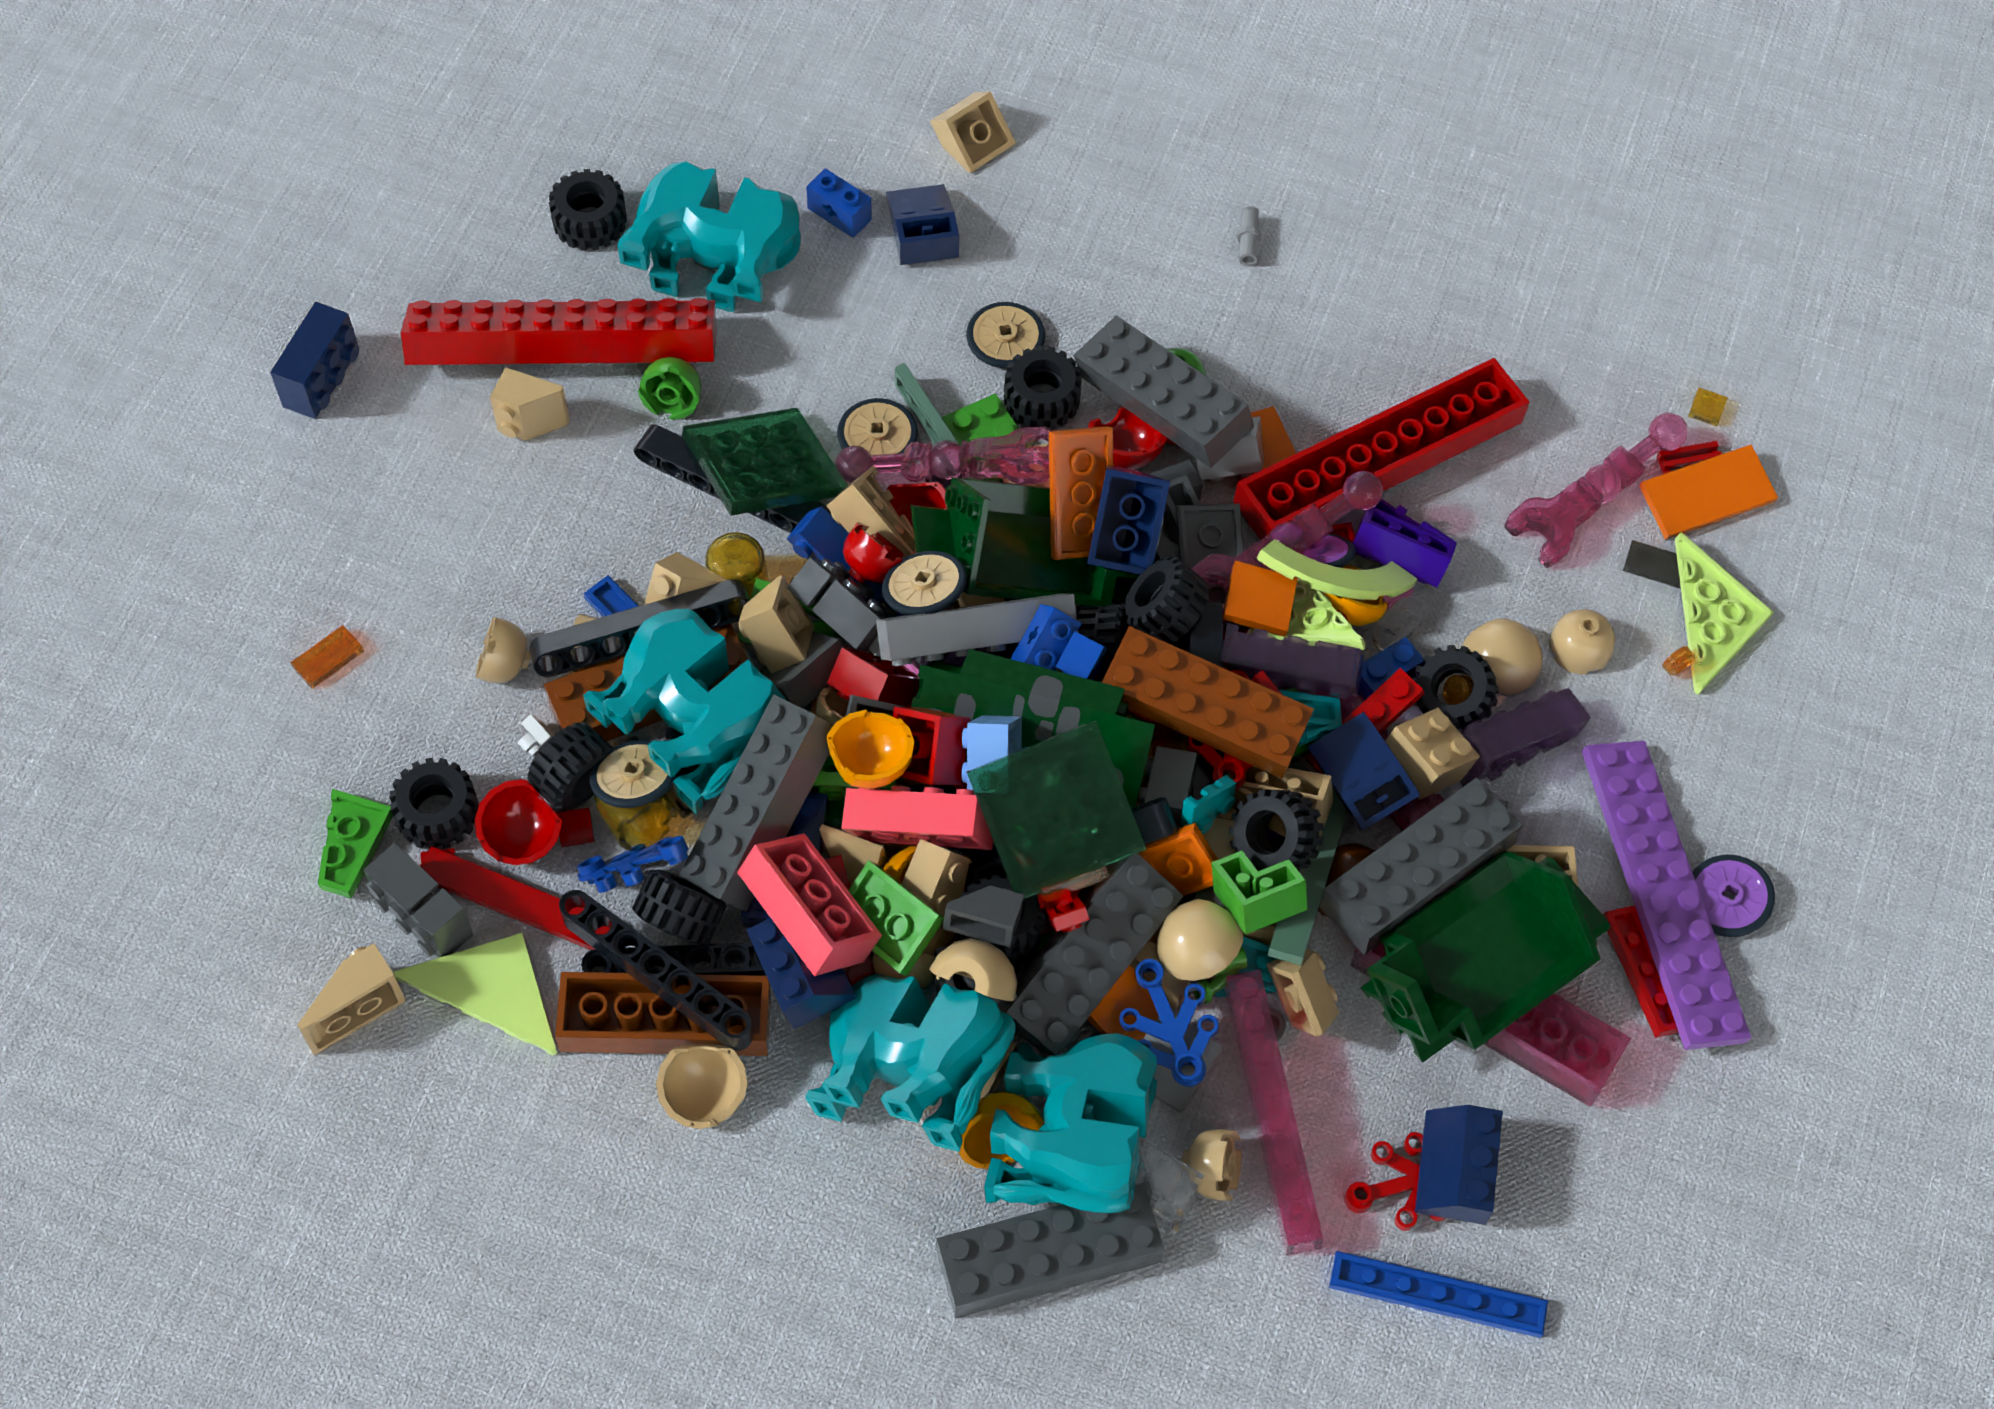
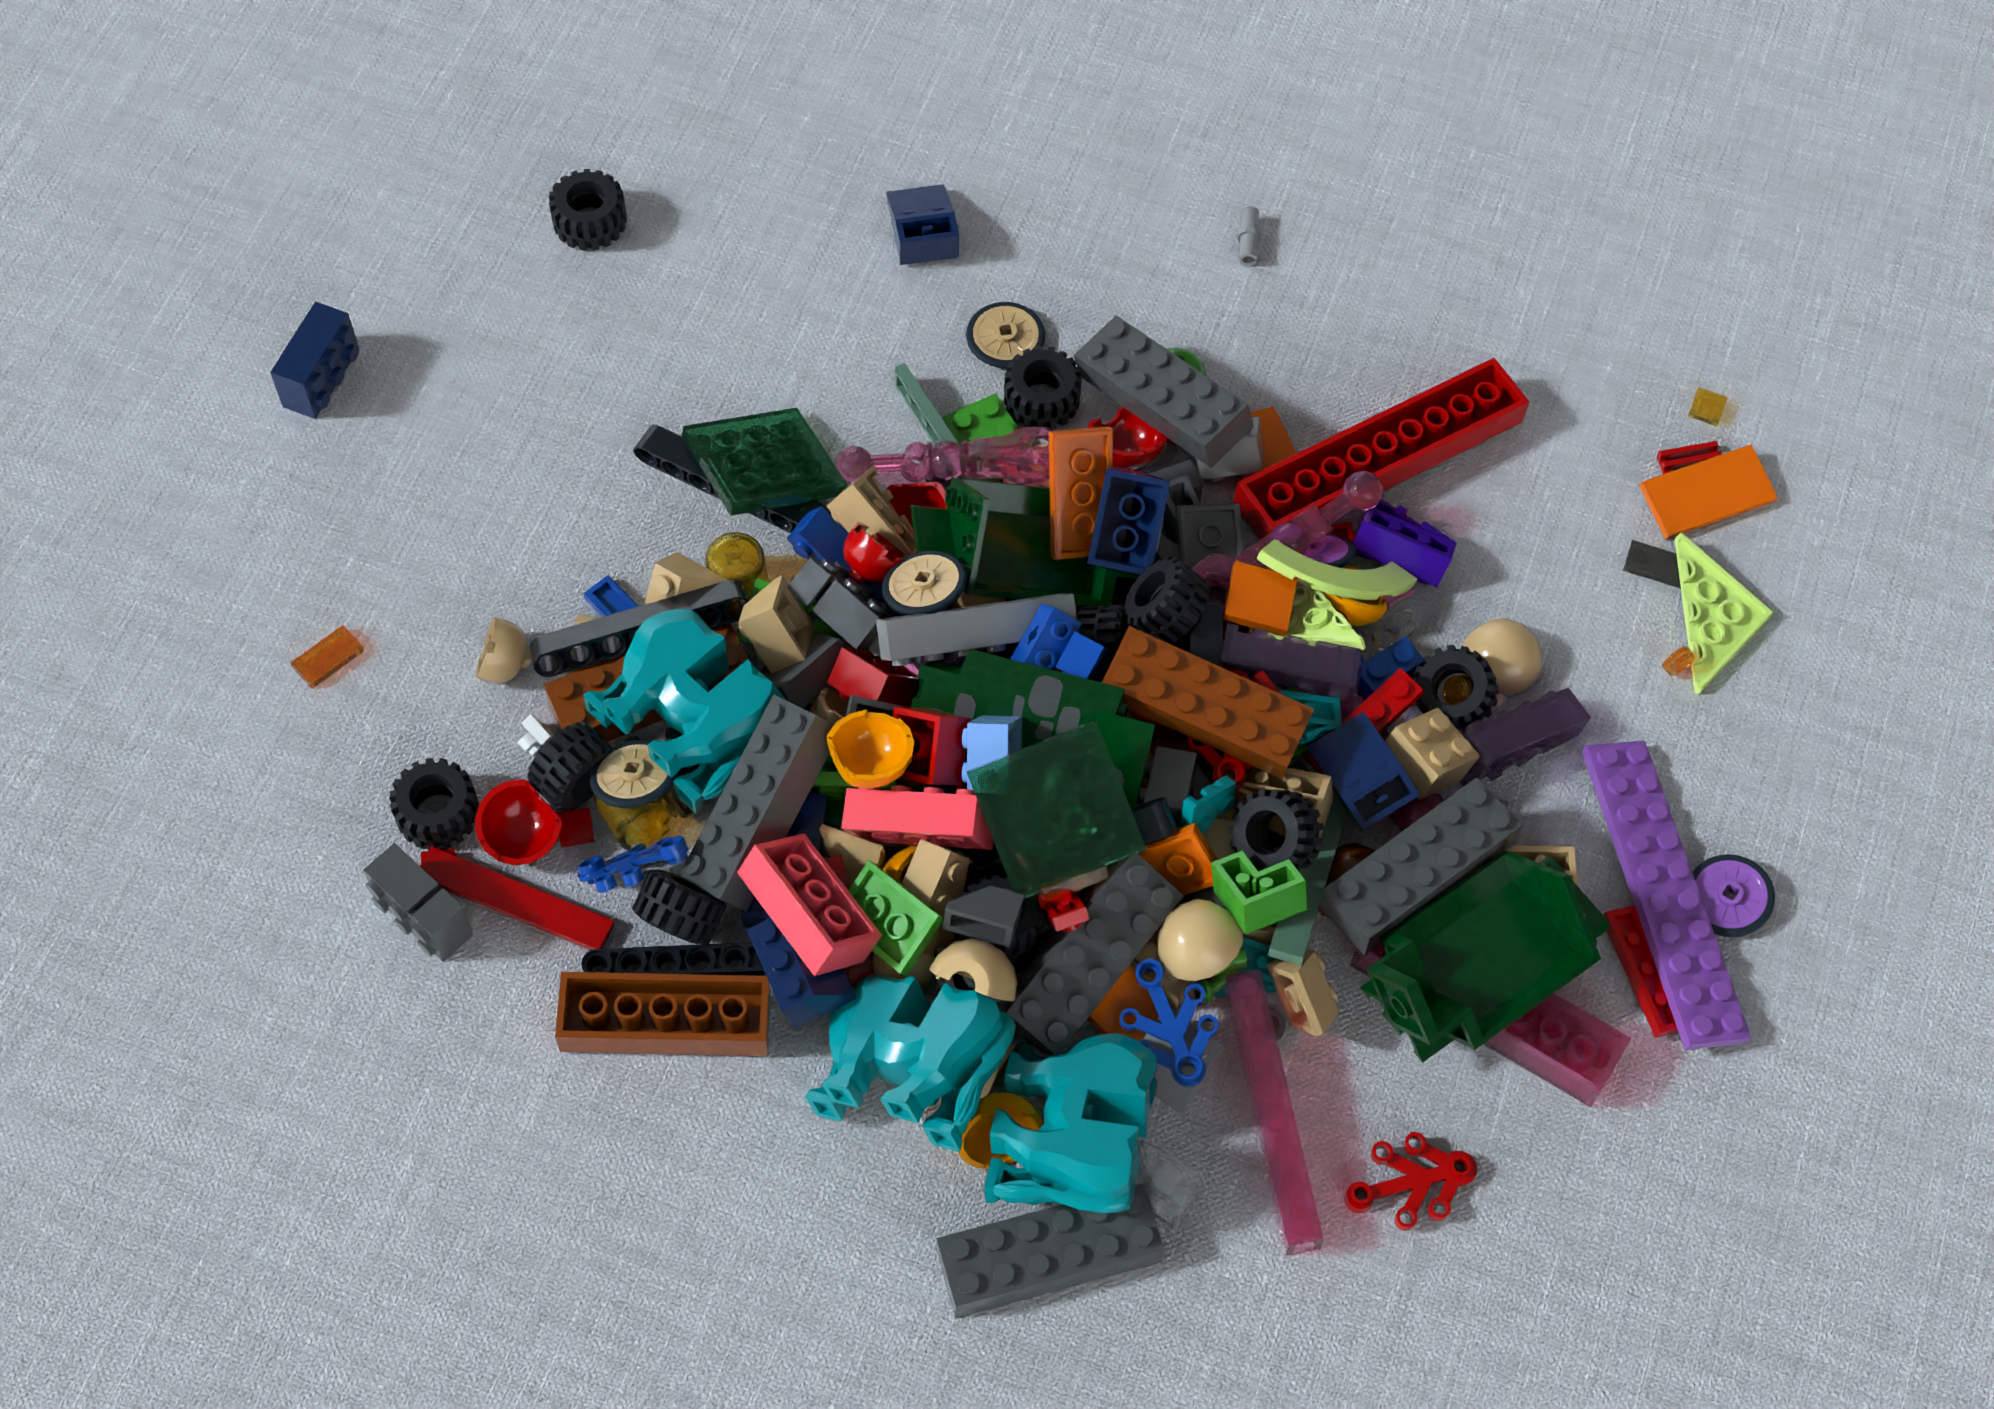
tan slope [297,943,405,1055] -> none
bright green wing [318,789,393,899] -> none
yellowish green tile [394,933,557,1055] -> none
red brick [401,298,717,365] -> none
tan slope [490,368,570,440] -> none
black beam [559,890,754,1051] -> none
teal animal [618,161,801,312] -> none
bright green cylinder [638,357,702,420] -> none
tan cylinder [656,1044,748,1129] -> none
blue brick [806,168,872,238] -> none
tan wheel [837,398,918,467] -> none
tan slope [930,91,1016,173] -> none
tan cylinder [1182,1129,1242,1201] -> none
blue tile [1329,1251,1548,1338] -> none
dark blue slope [1414,1105,1503,1225] -> none
clear pink piece [1504,412,1688,568] -> none
tan cylinder [1549,609,1616,675] -> none

